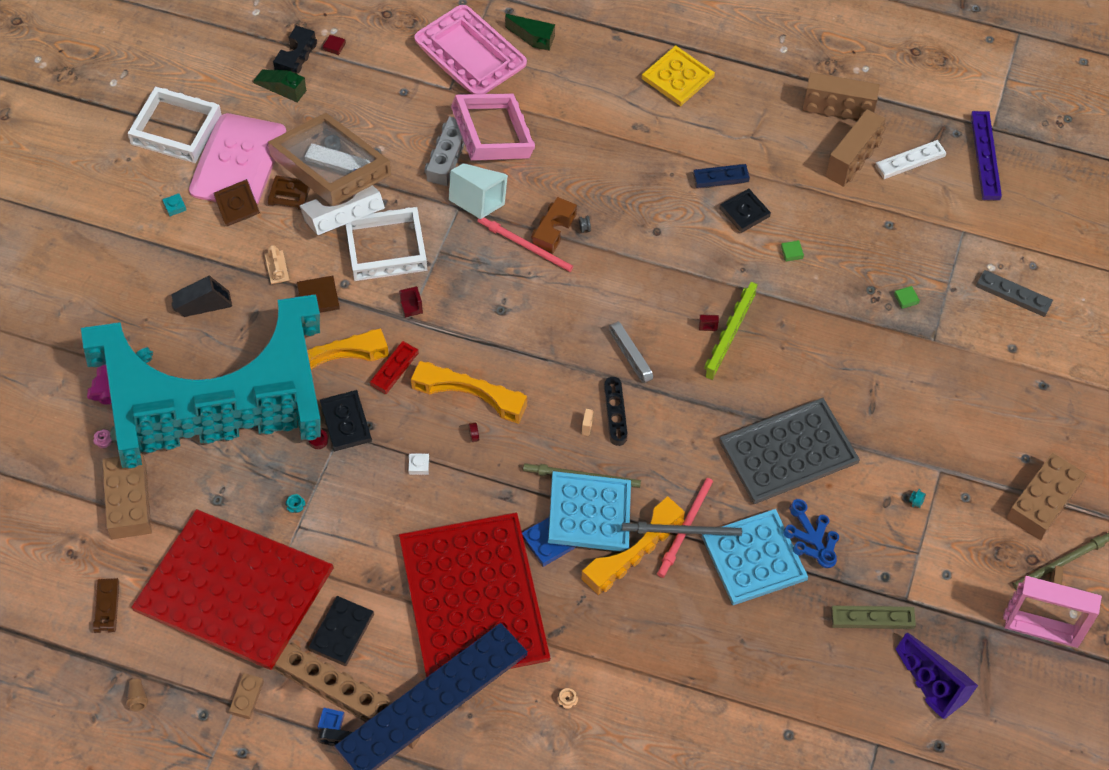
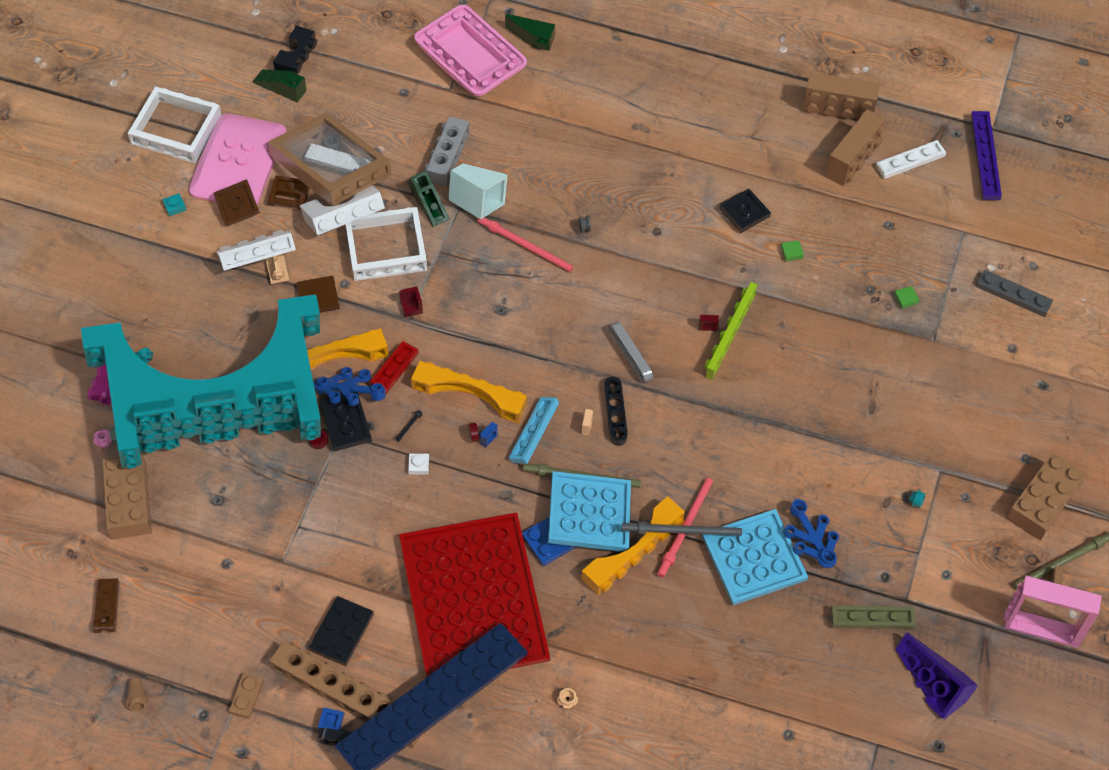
red plate [131,509,334,670] -> none
black slope [171,275,232,317] -> none
teal plate [286,494,305,513] -> none
dark red tile [323,34,346,55] -> none
bright pink window [451,94,535,160] -> none
dark orange arch [531,197,577,255] -> none
yellow plate [642,45,715,106] -> none
dark blue plate [693,164,750,188] -> none
dark grey plate [719,398,860,504] -> none
none -> white fence [217,230,296,270]
none -> blue plant [313,367,386,406]
none -> black hinge [396,410,422,442]
none -> dark green slope [407,170,450,227]
none -> blue tile [480,421,498,448]
none -> medium azure plate [509,397,559,464]

